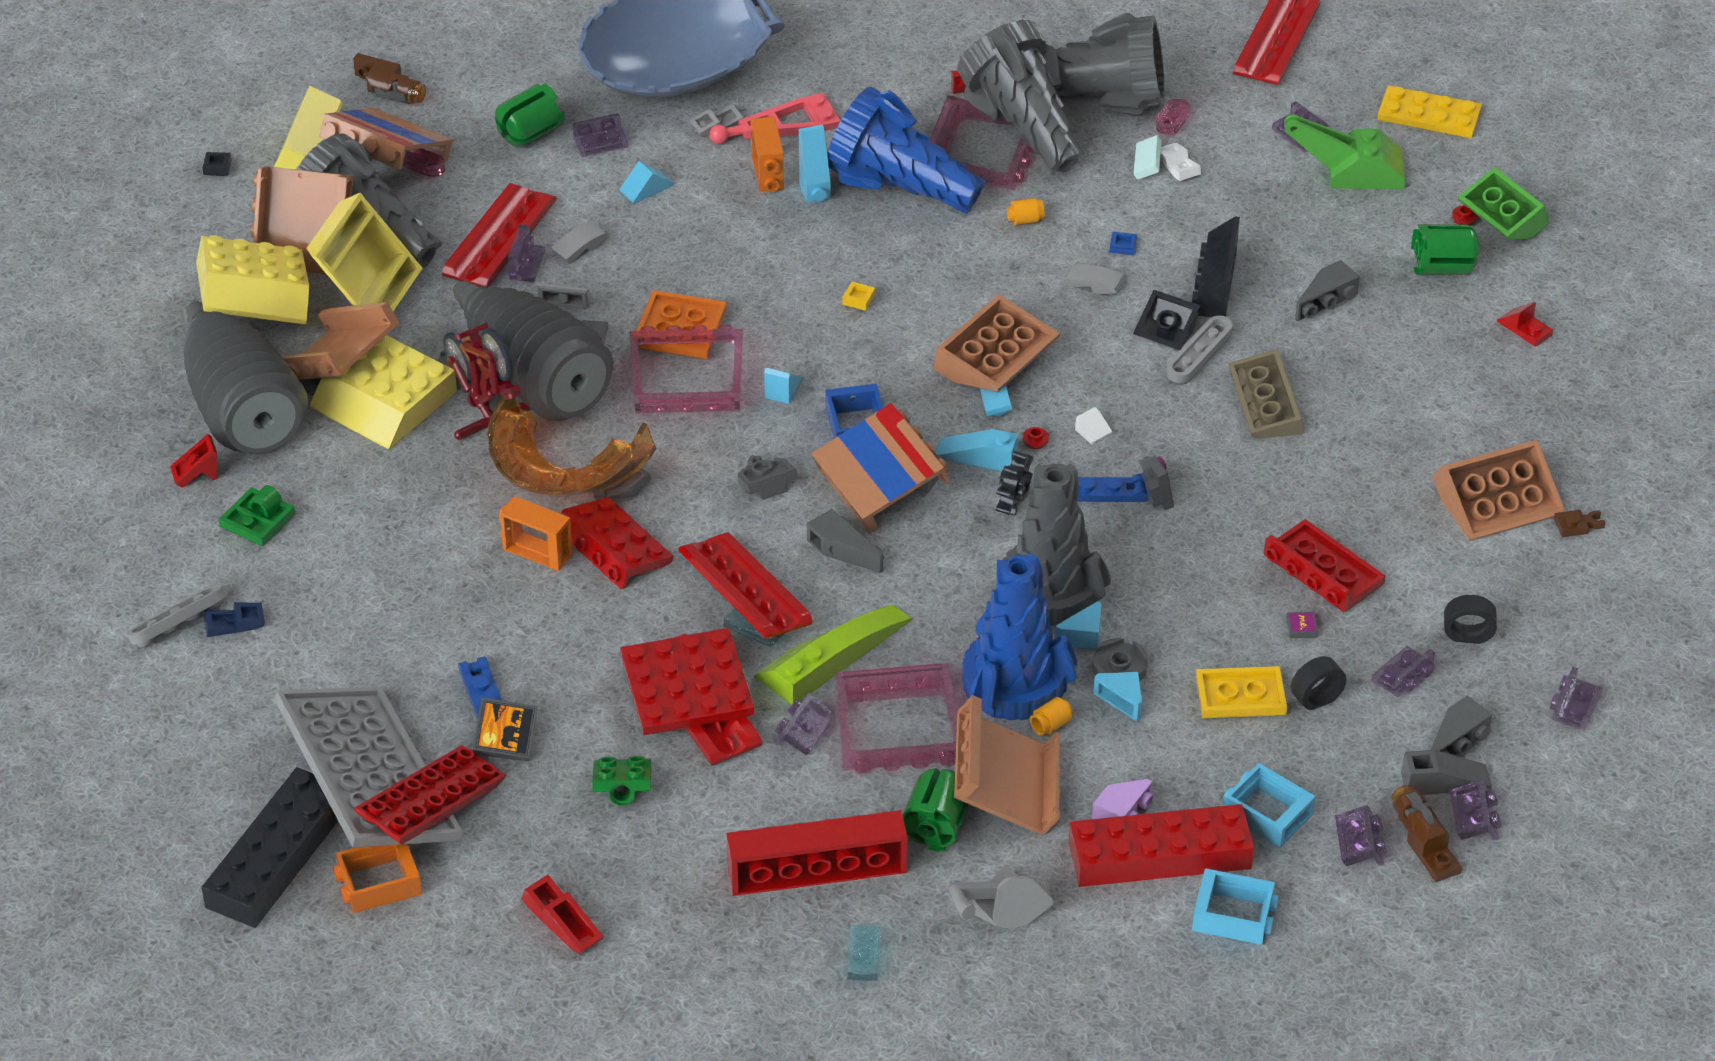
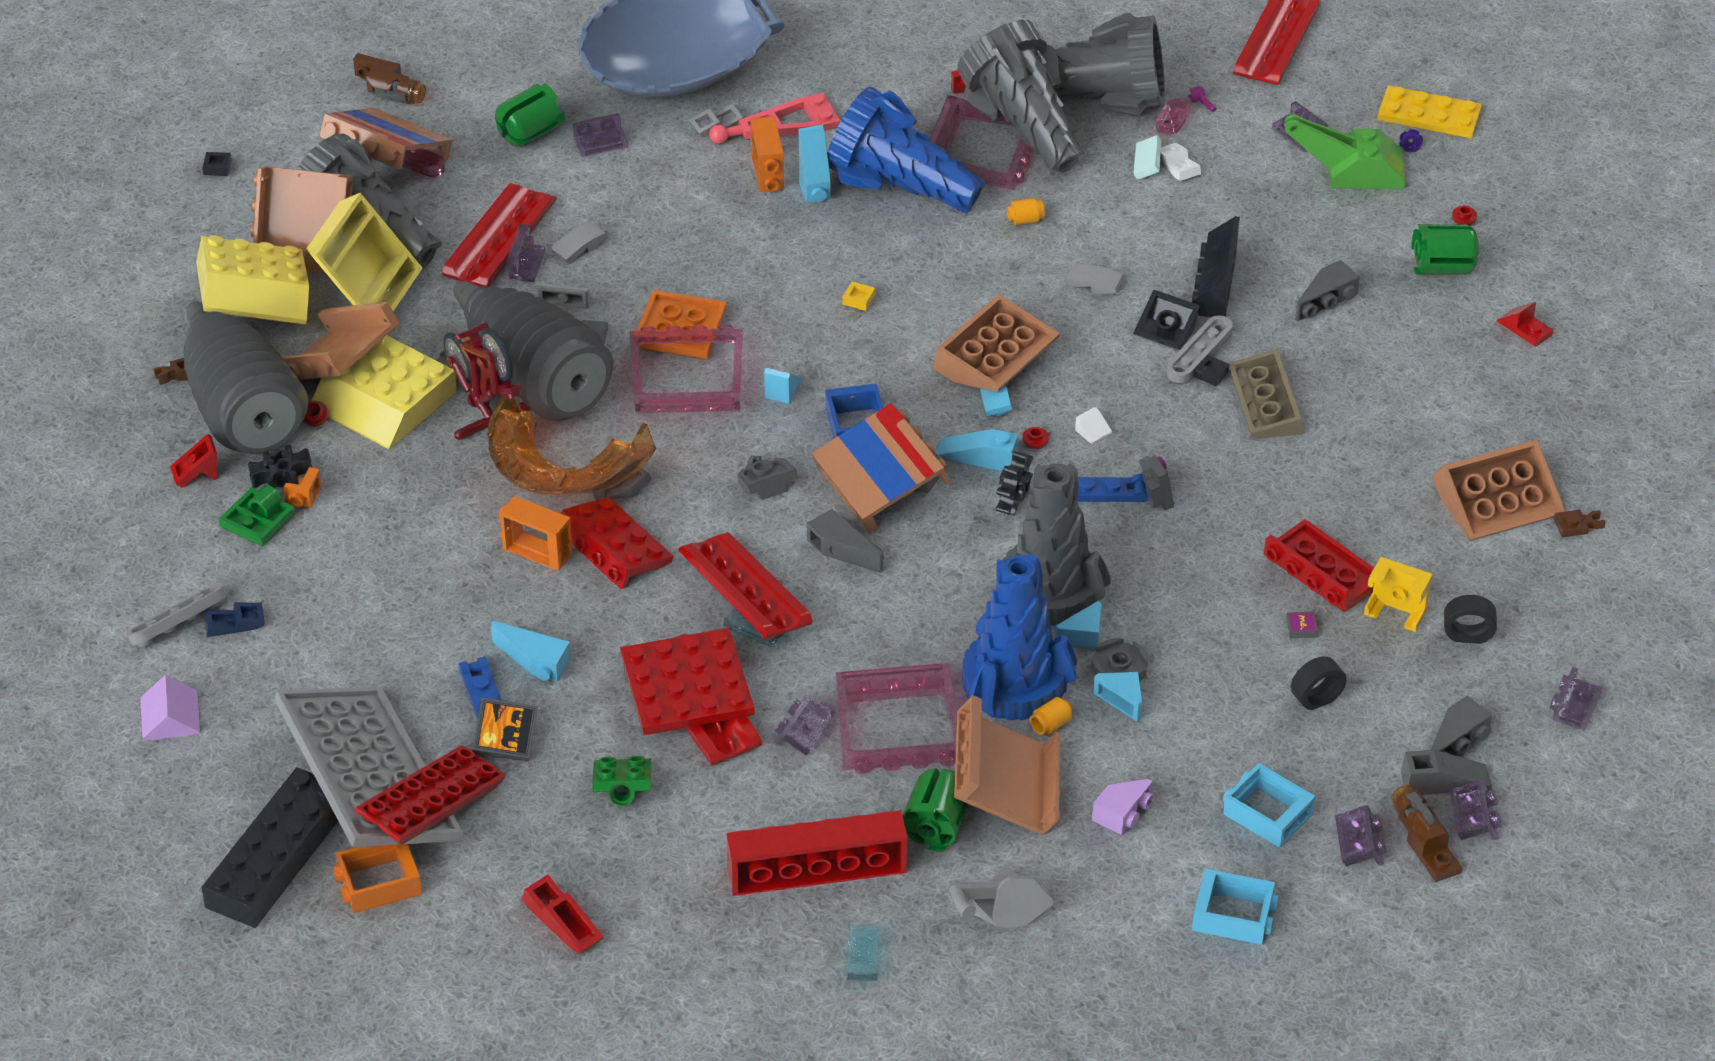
light yellow slope [274,86,343,169] -> none
medium azure slope [620,161,674,204] -> none
lime wedge [754,604,912,706] -> none
red brick [1069,804,1254,887] -> none
blue tile [1109,232,1137,255] -> none
yellow plate [1196,666,1287,718] -> none
clear purple bracket [1371,646,1435,698] -> none
bright green slope [1458,167,1549,240] -> none
none -> lavender slope [141,675,200,741]
none -> reddish brown plate [153,358,188,385]
none -> black gear [248,445,312,489]
none -> orange bracket [284,467,322,508]
none -> red plate [304,401,329,427]
none -> medium azure slope [491,621,571,682]
none -> magenta hand [1188,86,1217,112]
none -> black plate [1193,355,1230,386]
none -> yellow panel [1364,557,1433,632]
none -> dark purple plate [1399,129,1423,152]

